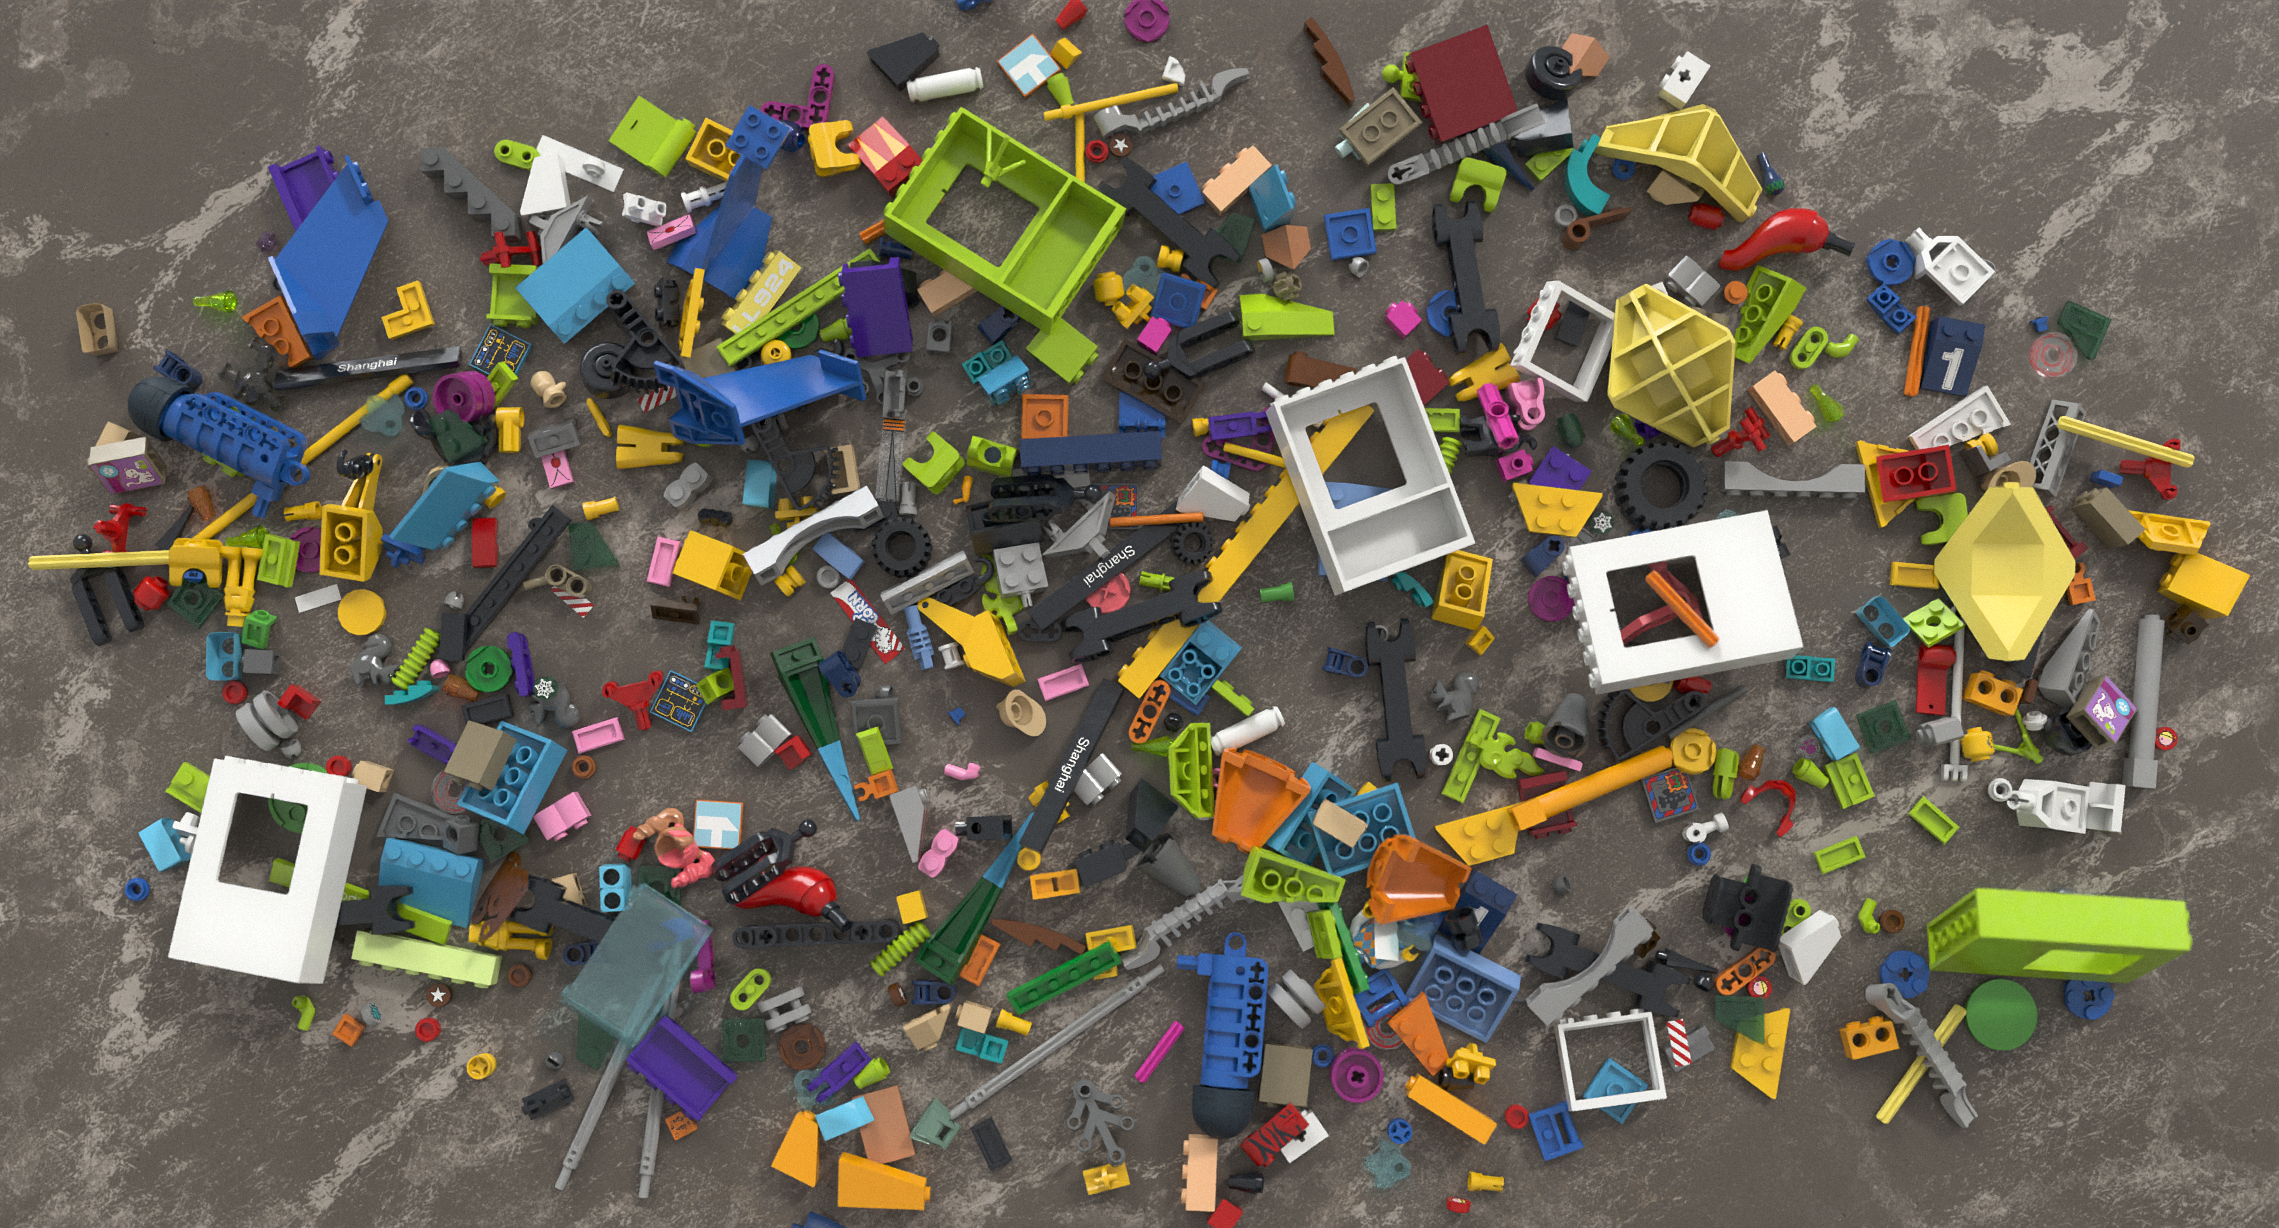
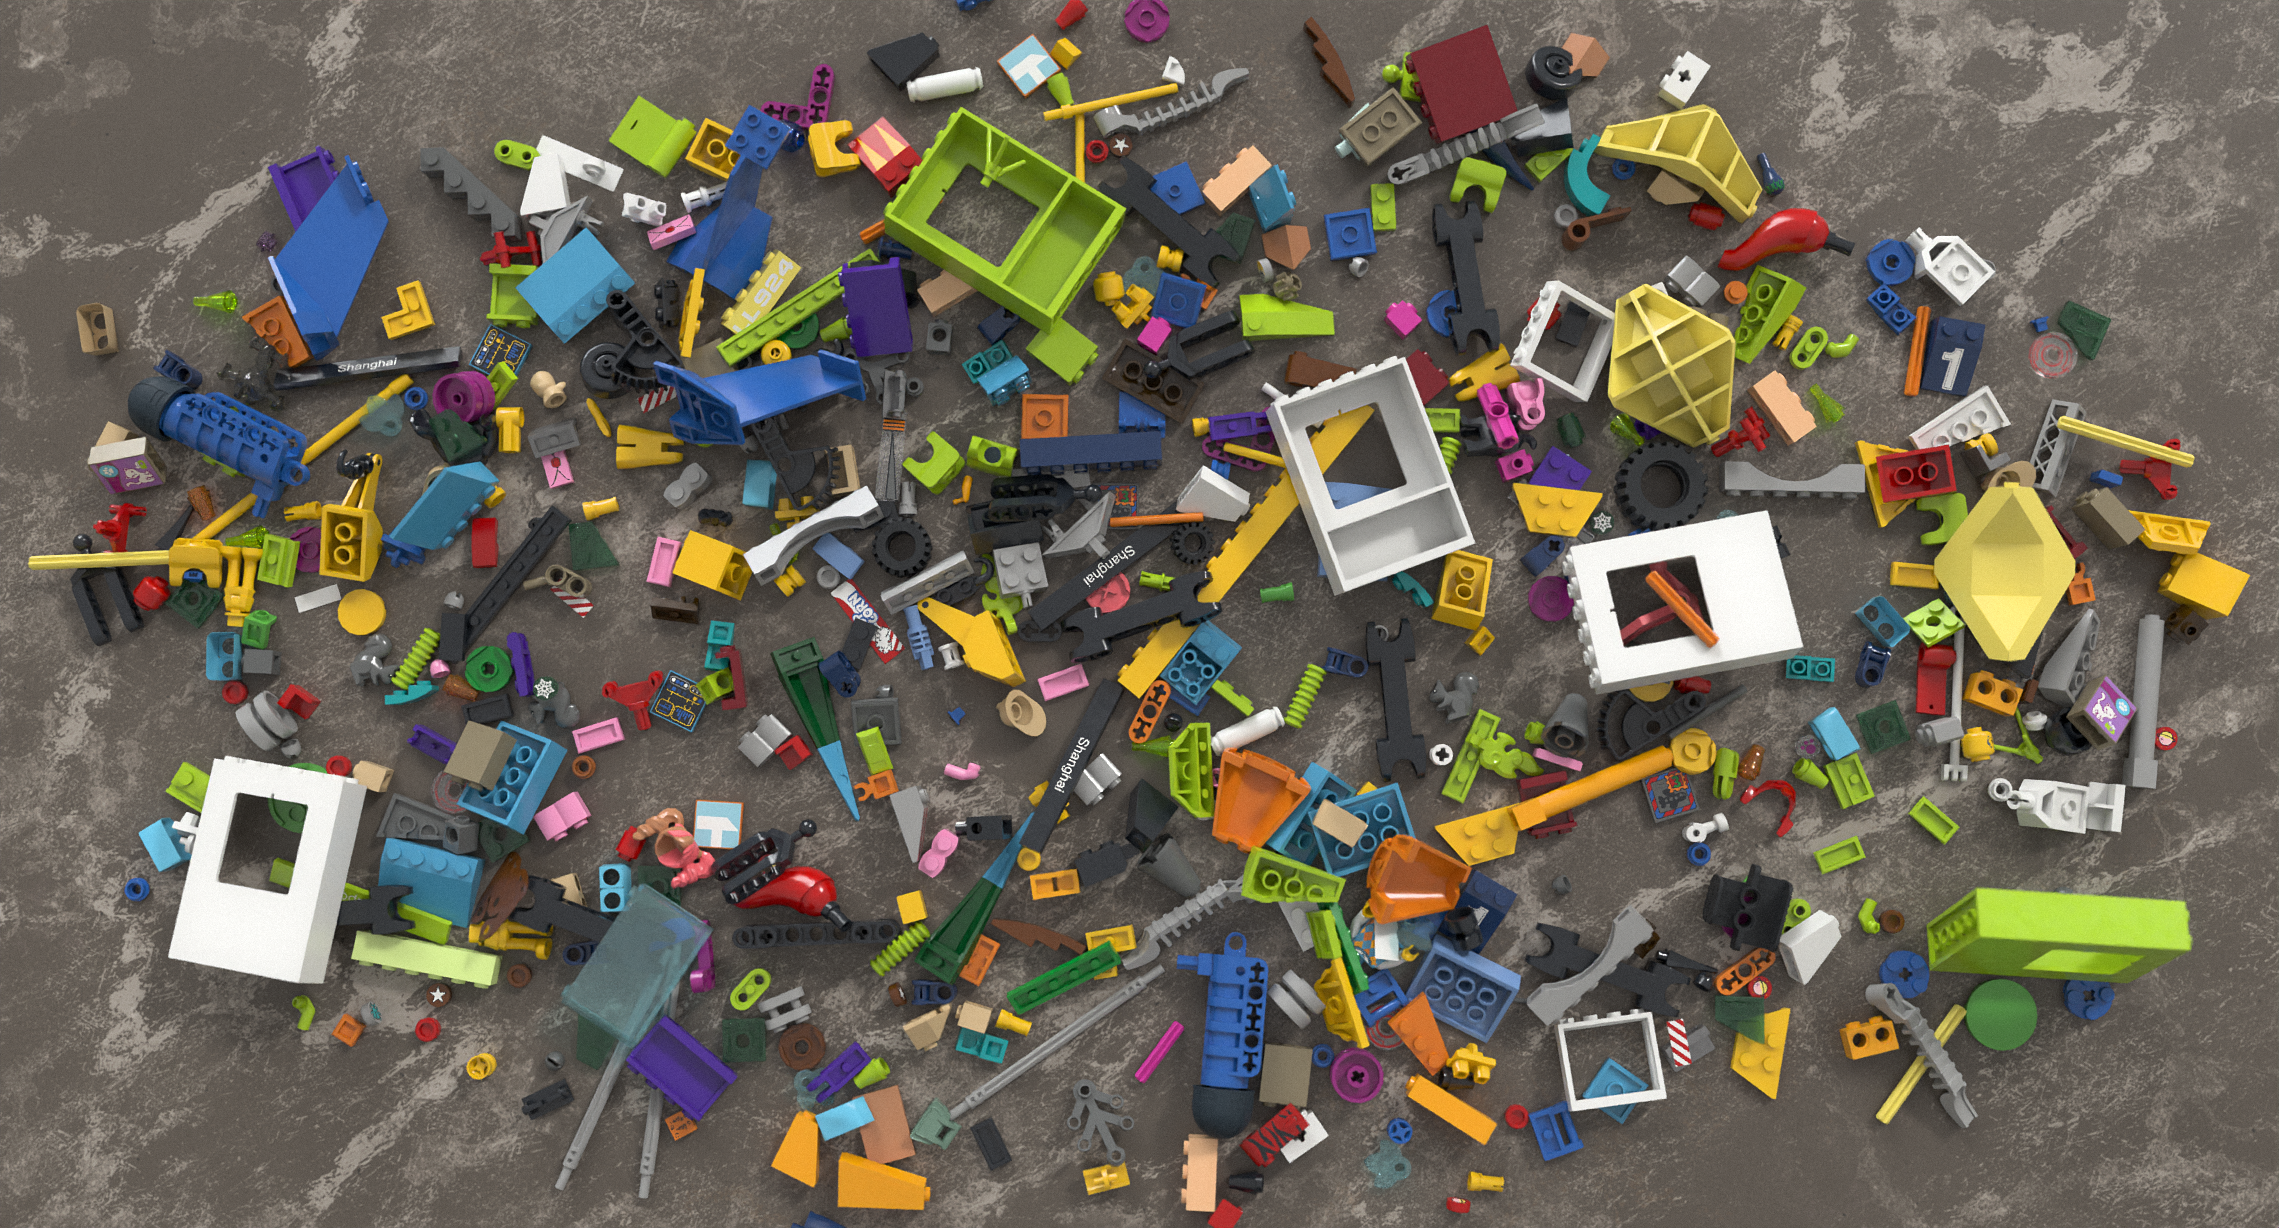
none -> lime piece [1283,664,1327,729]

